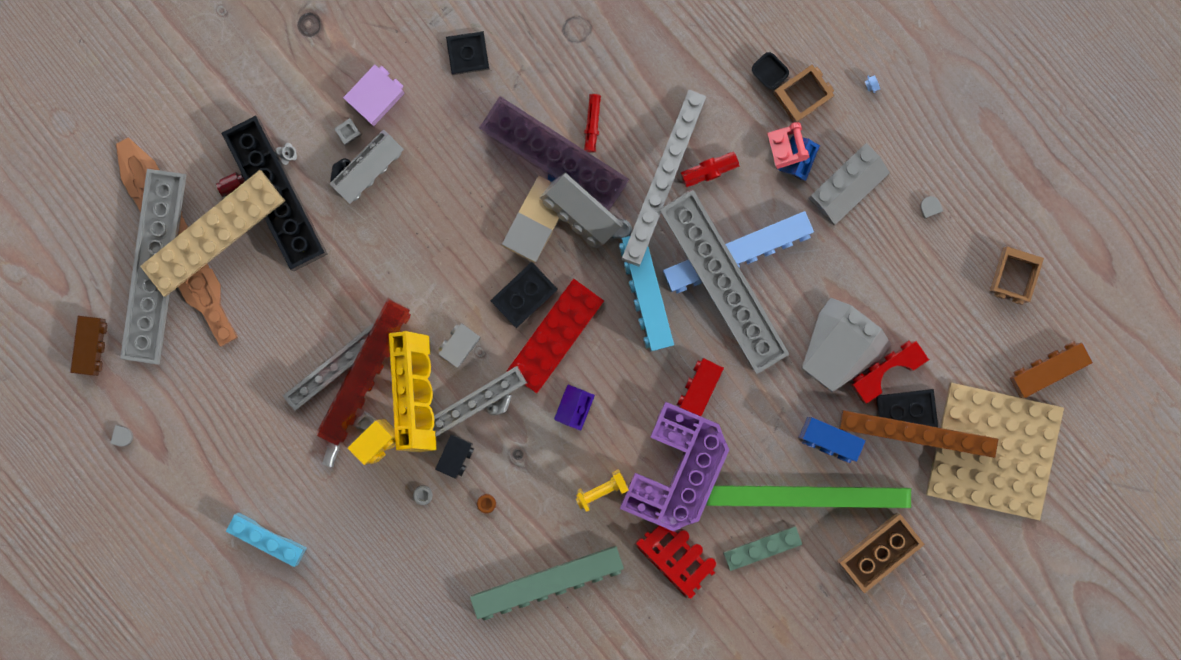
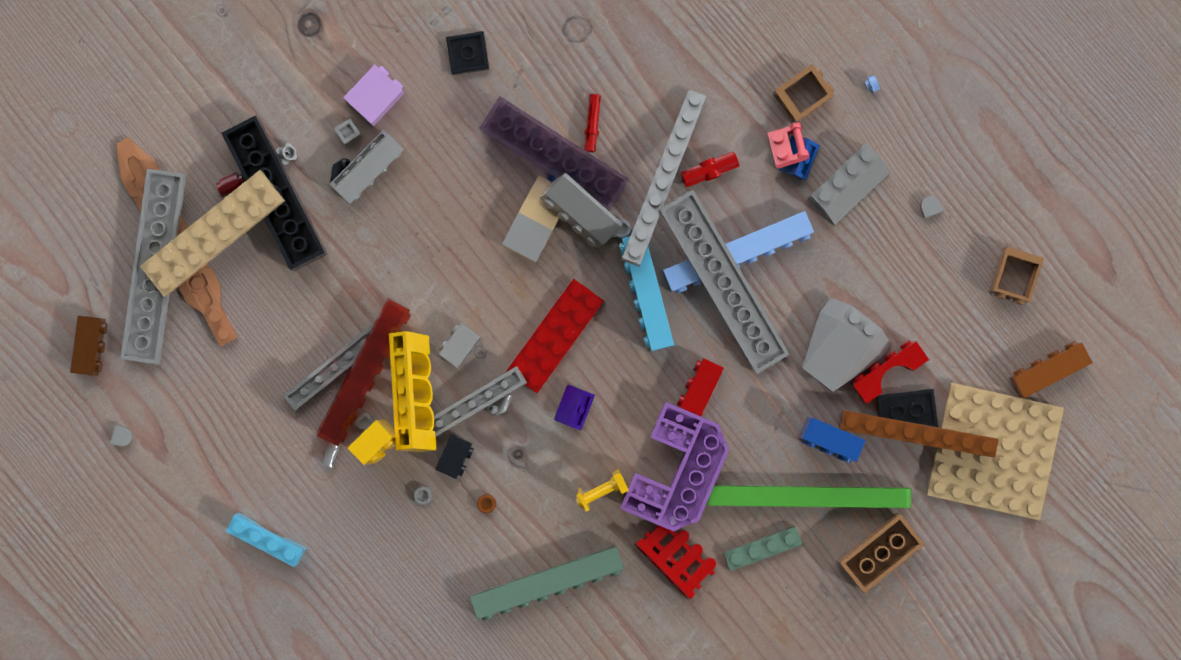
black plate [490,262,558,329] -> none
black piece [752,52,789,90] -> none

